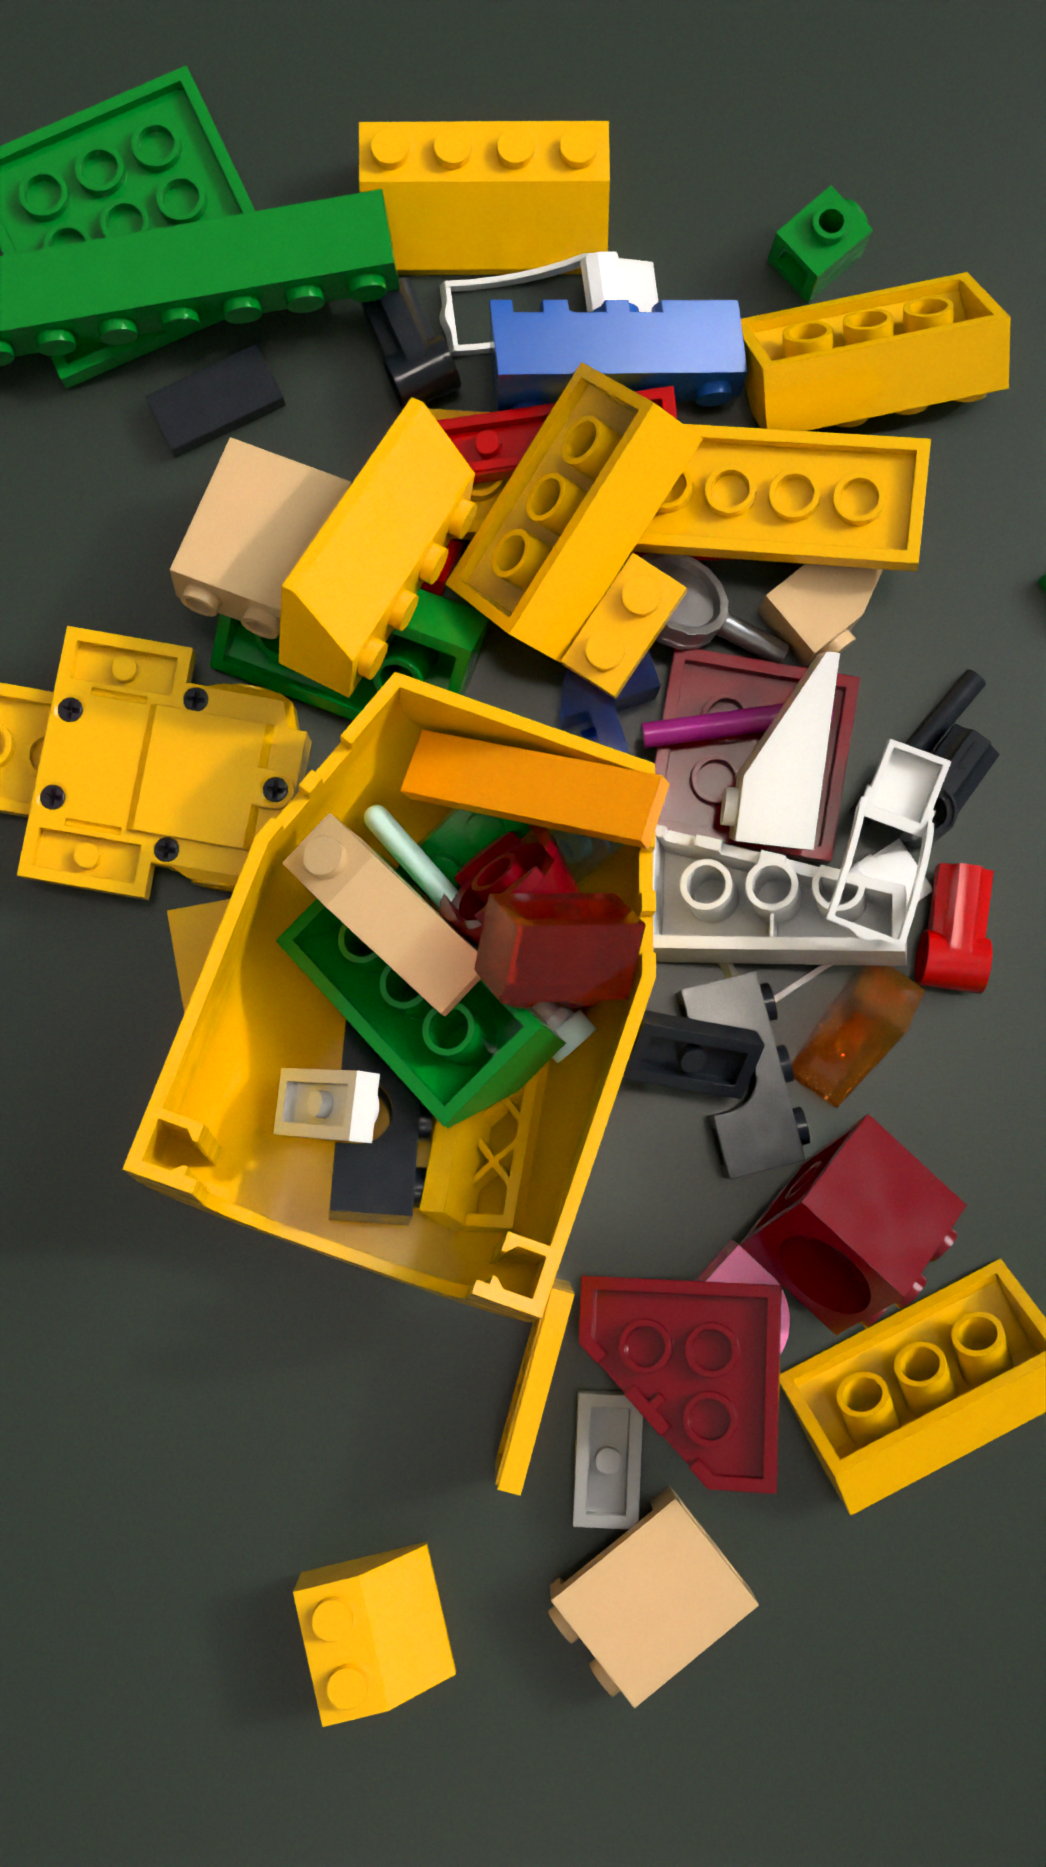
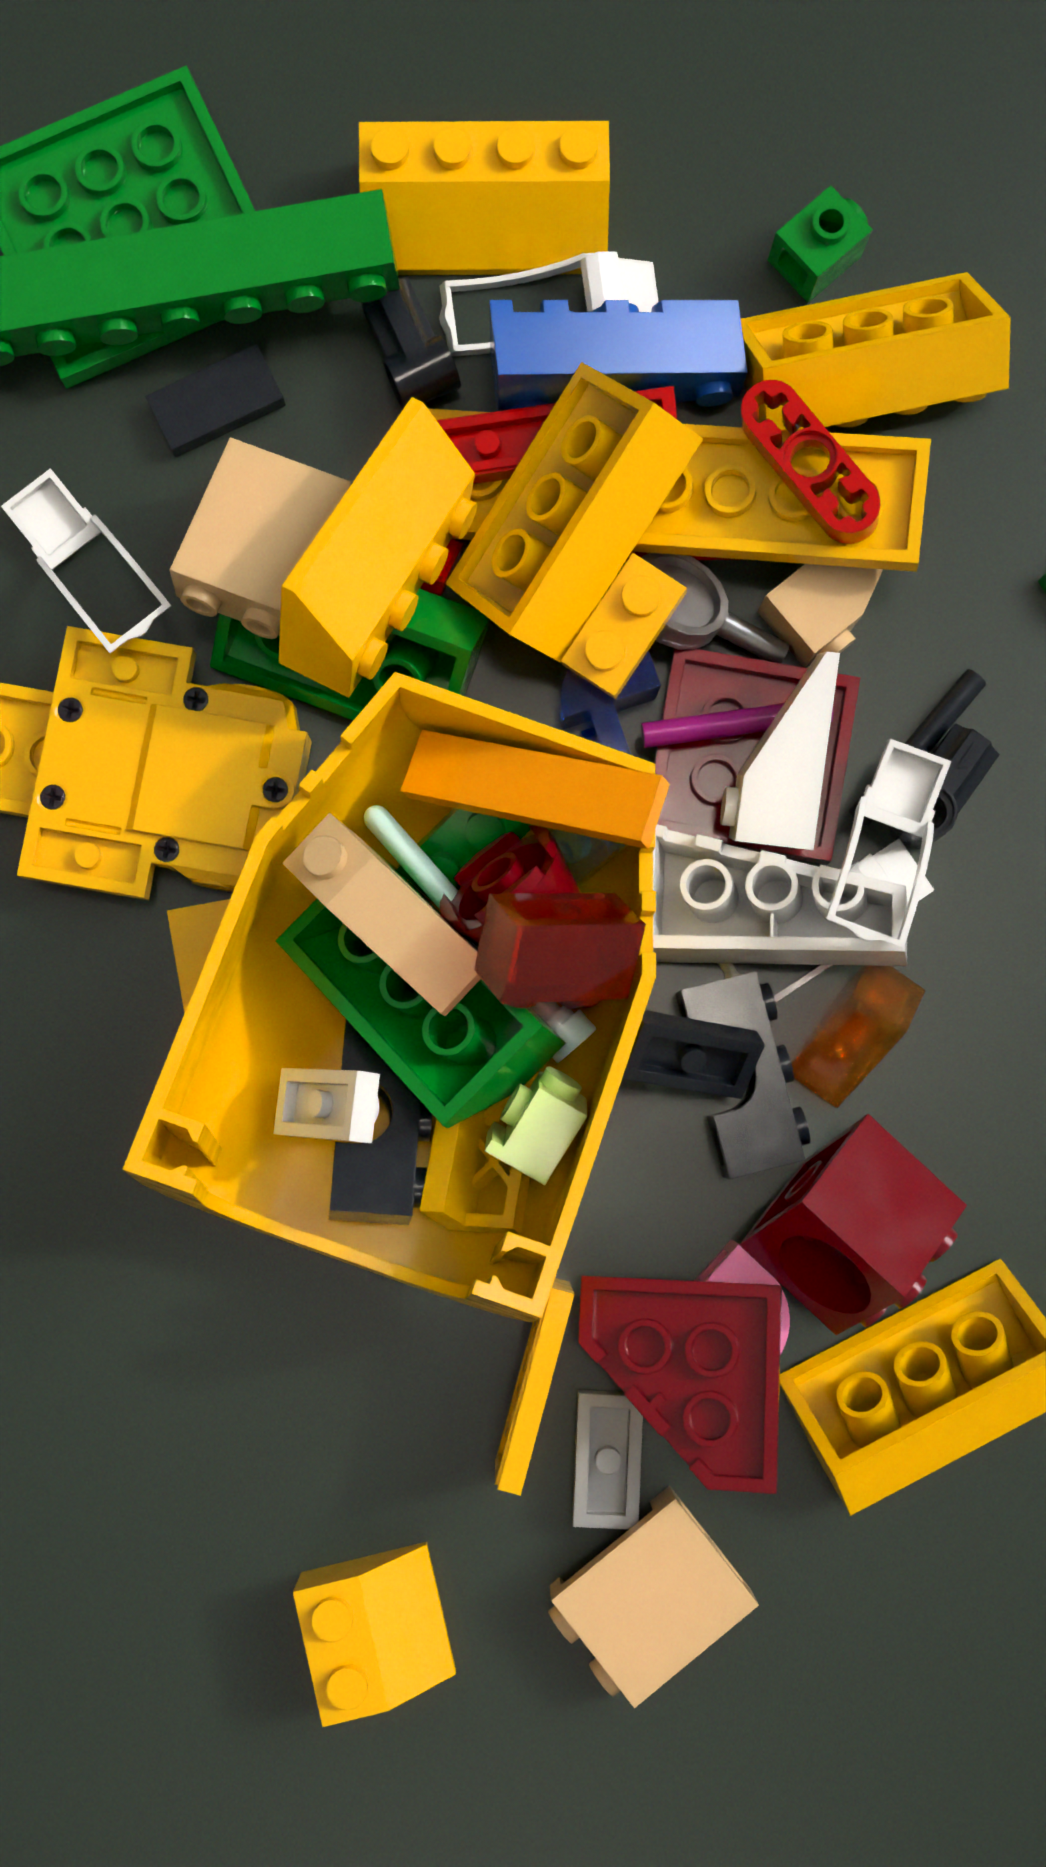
red piece [915,863,994,994] -> none
none -> white piece [1,468,171,654]
none -> yellowish green brick [485,1067,588,1185]
none -> red beam [741,380,881,544]

